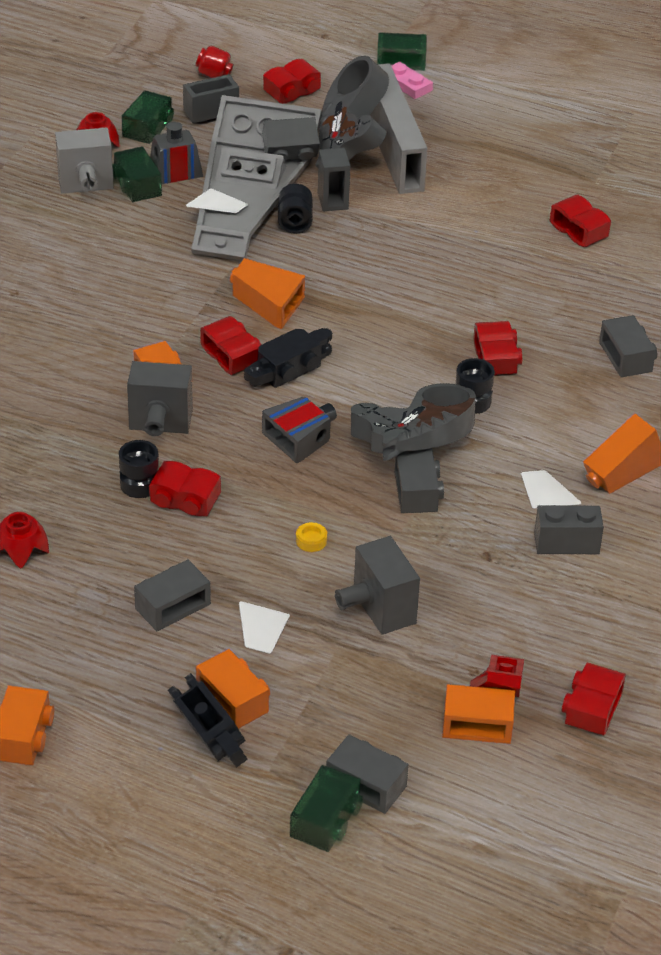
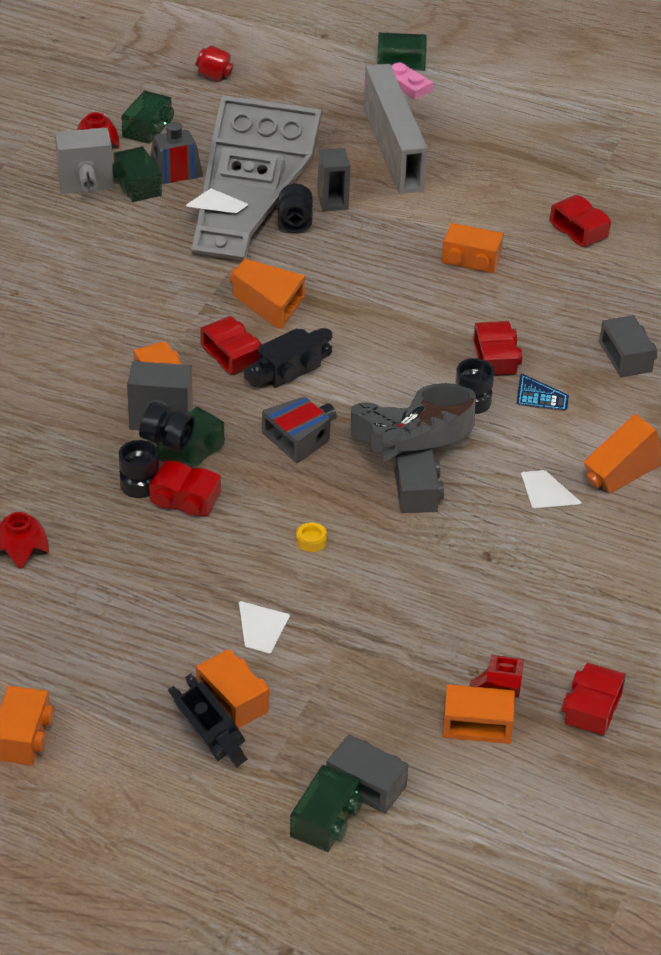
dark grey brick [134,559,211,632] -> none
dark grey brick [183,74,239,123] -> none
dark grey brick [262,117,320,161] -> none
red brick [263,59,321,104] -> none
dark grey animal [316,56,389,168] -> none
dark grey brick [335,536,420,635] -> none
dark grey brick [534,505,604,554] -> none
none -> black wheel [139,401,195,453]
none -> clear green brick [157,406,225,469]
none -> orange brick [441,223,504,273]
none -> dark blue sticker [516,374,569,410]

